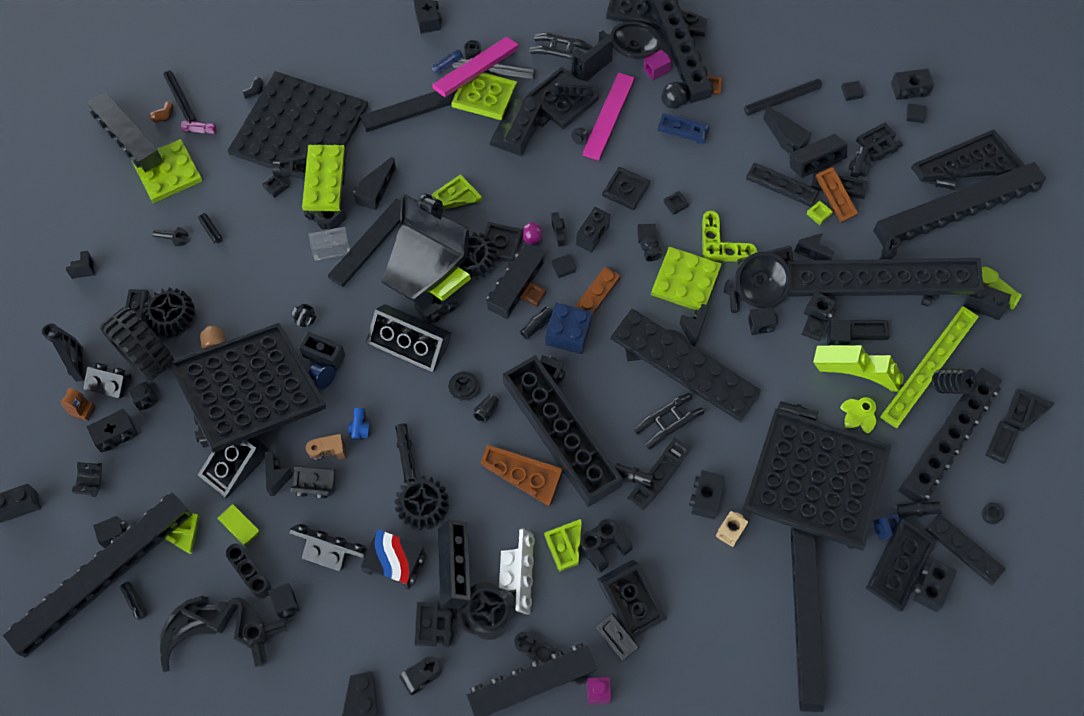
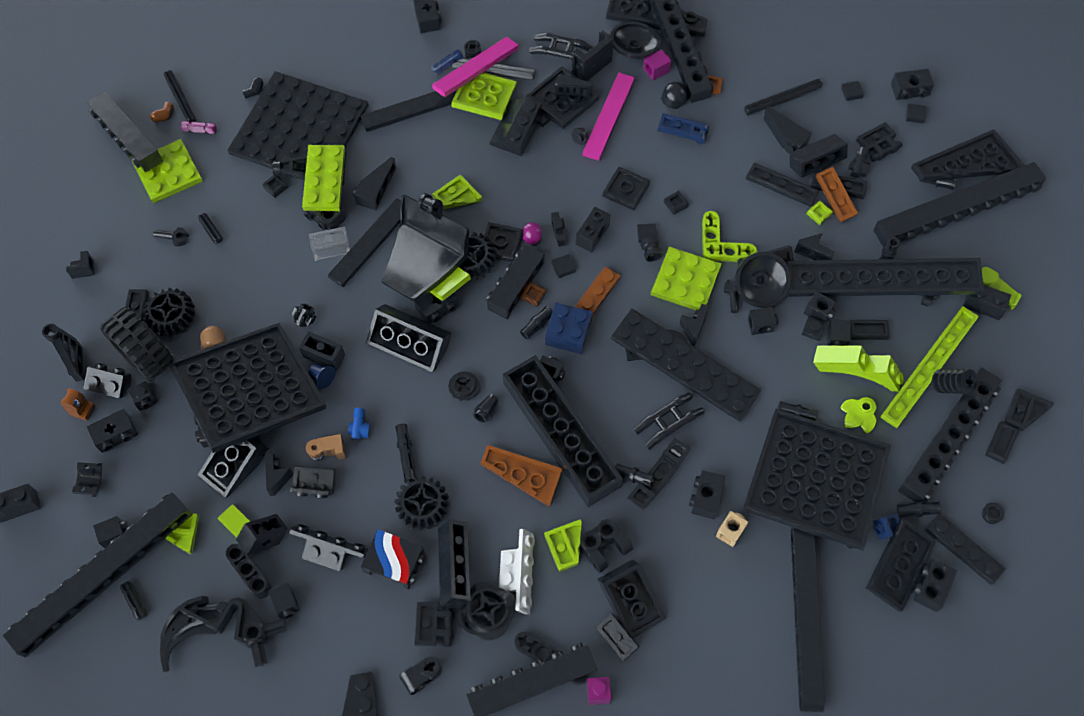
none -> black brick [236,514,288,555]

